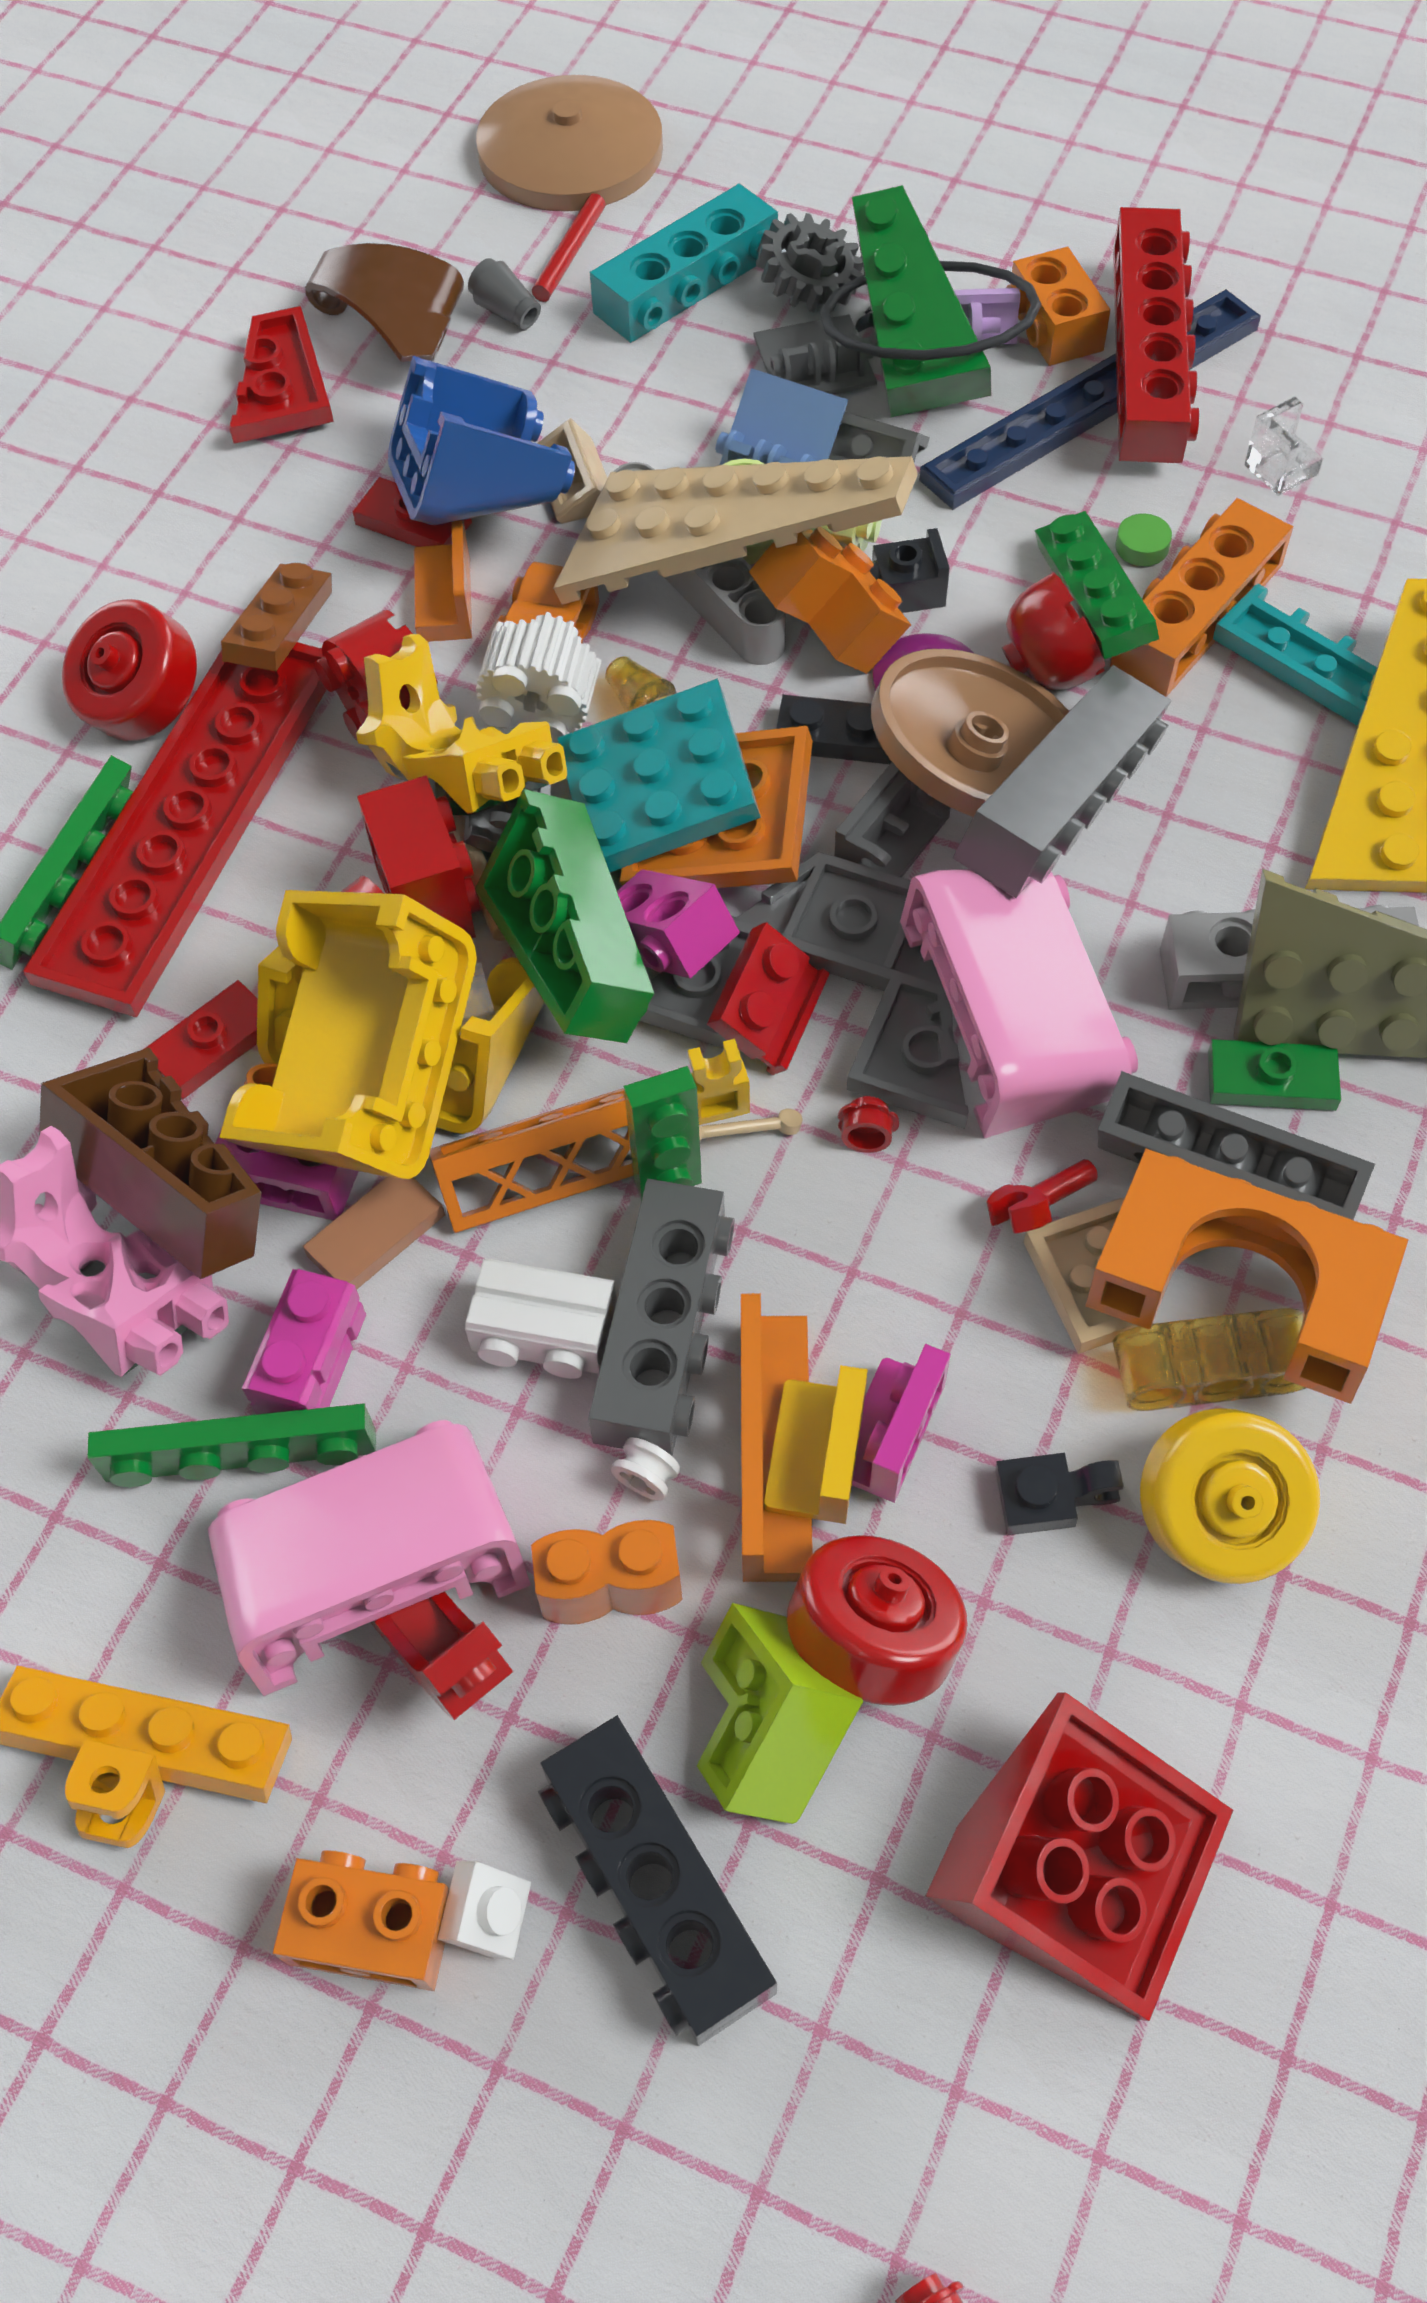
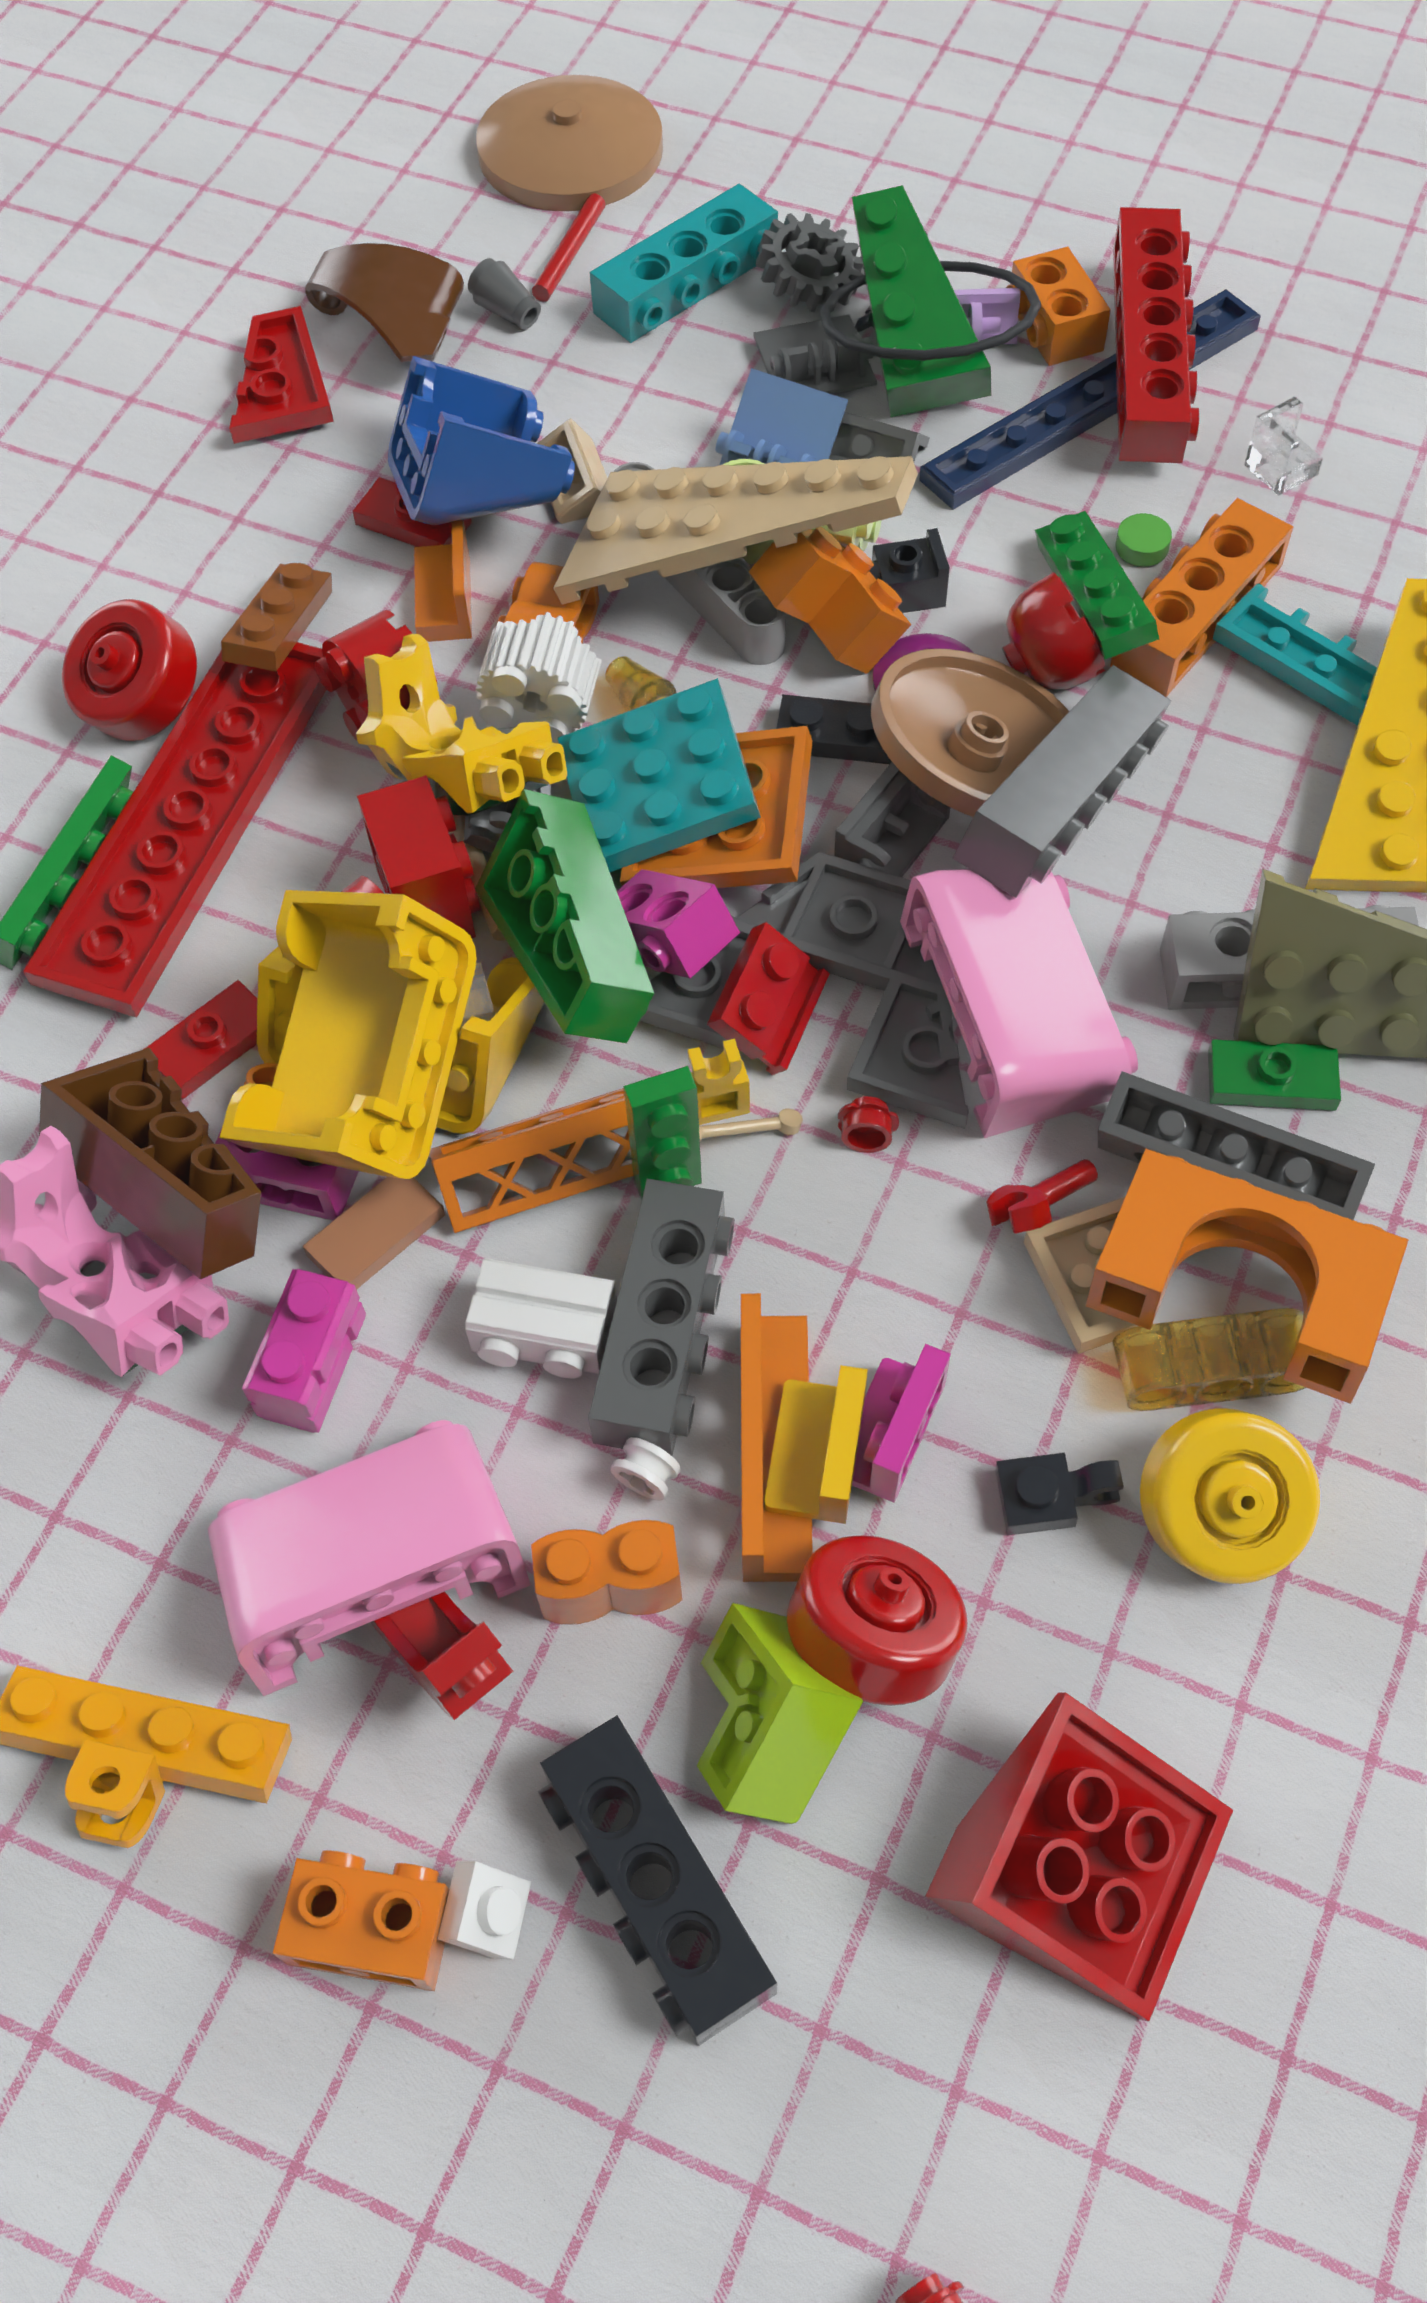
green plate [87,1403,376,1487] -> none

